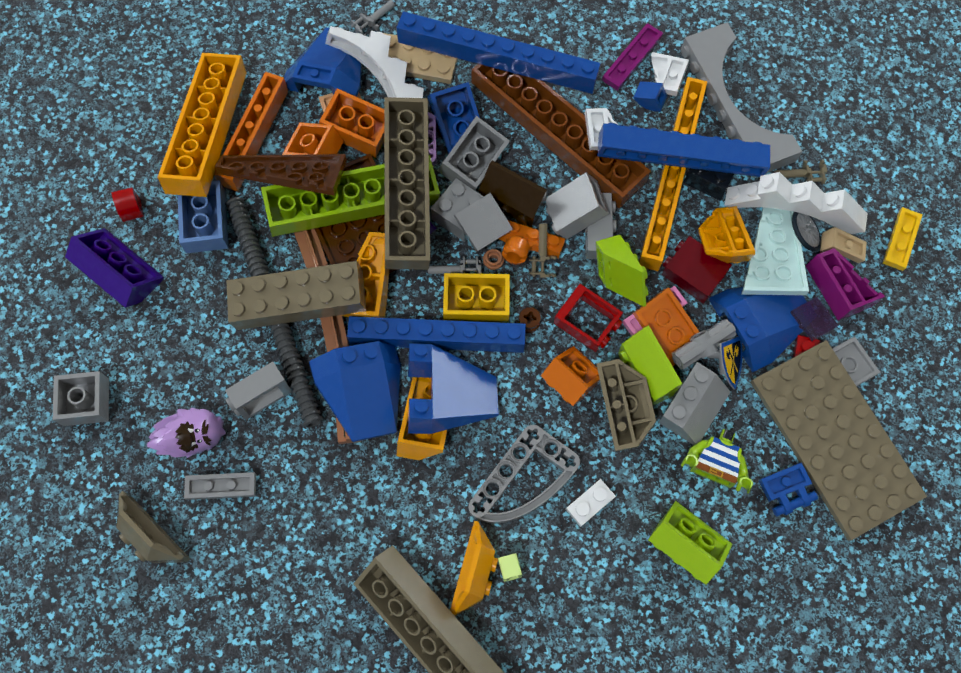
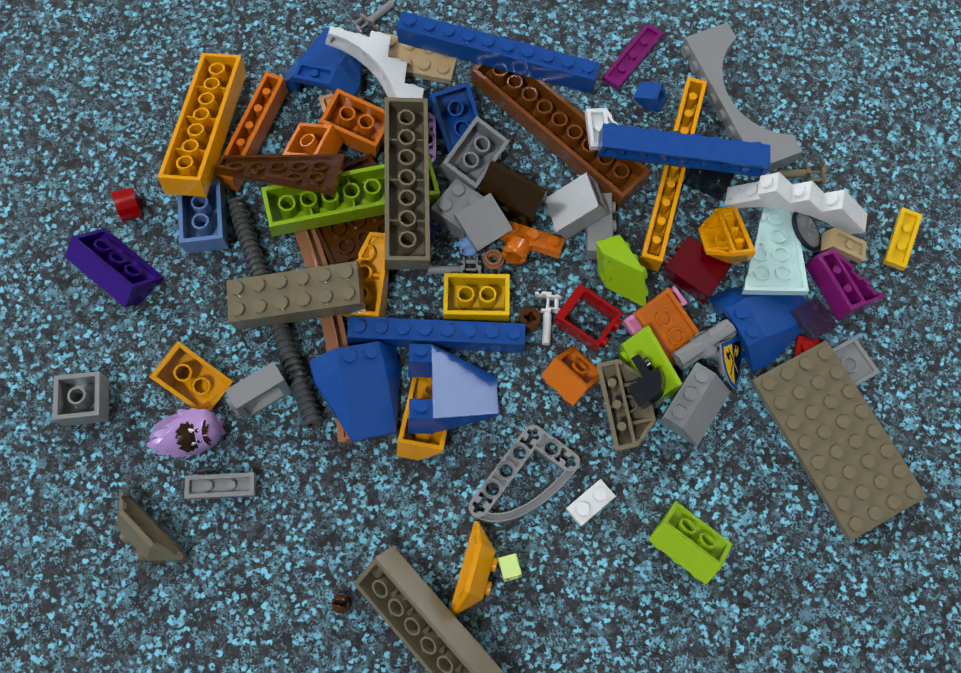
dark tan piece [529,223,557,278] -> none
white wing [651,52,689,96] -> none
torso [681,429,753,494] -> none
blue plate [759,462,818,517] -> none
none -> light orange slope [149,341,233,411]
none -> reddish brown hinge [331,594,351,614]
none -> light blue plate [458,237,476,256]
none -> white piece [535,291,562,346]
none -> black brick [627,354,666,410]

